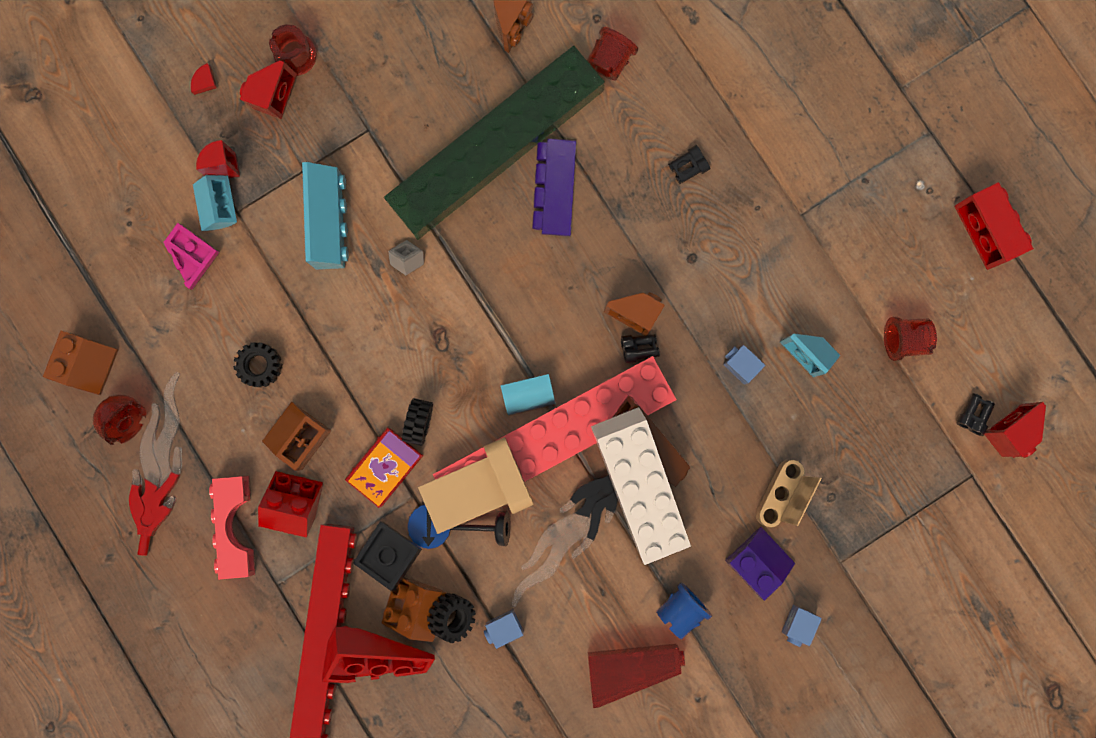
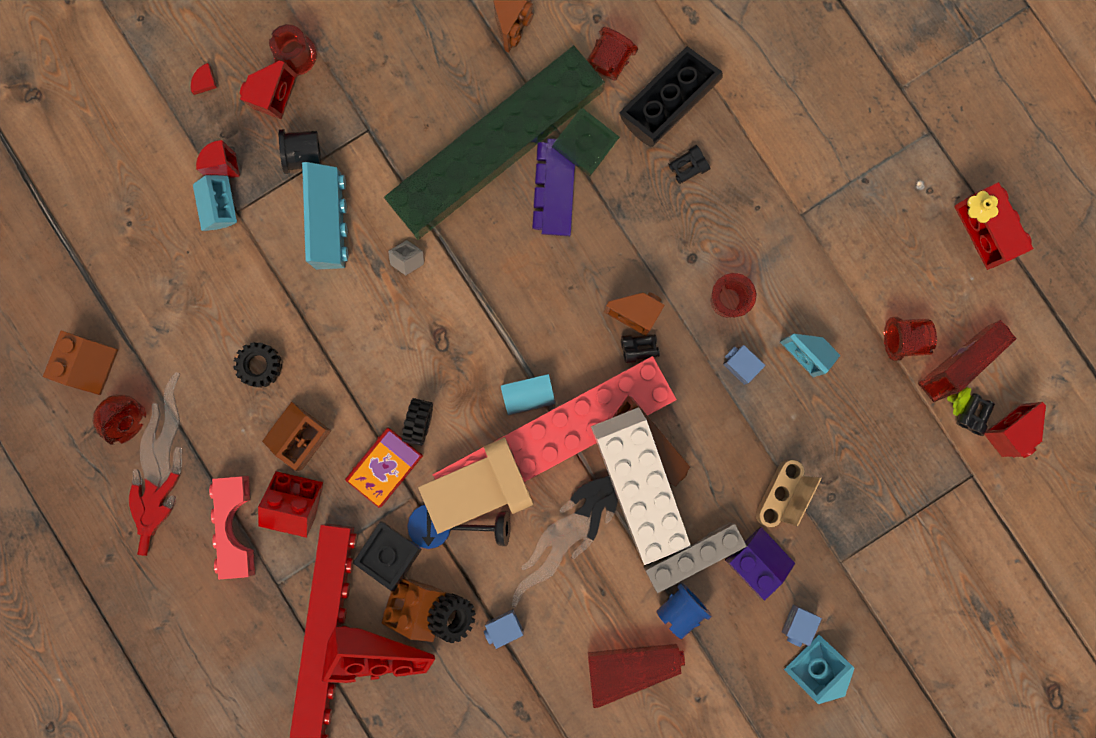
dark pink wing [163,223,219,290] -> none
none -> black piece [278,129,321,174]
none -> clear green plate [552,107,620,176]
none -> black brick [619,46,723,147]
none -> light grey arch [643,522,747,593]
none -> clear red piece [710,273,757,318]
none -> medium azure slope [784,635,855,704]
none -> clear red slope [918,320,1017,402]
none -> lime plant [947,387,971,416]
none -> light yellow plant [967,191,998,223]

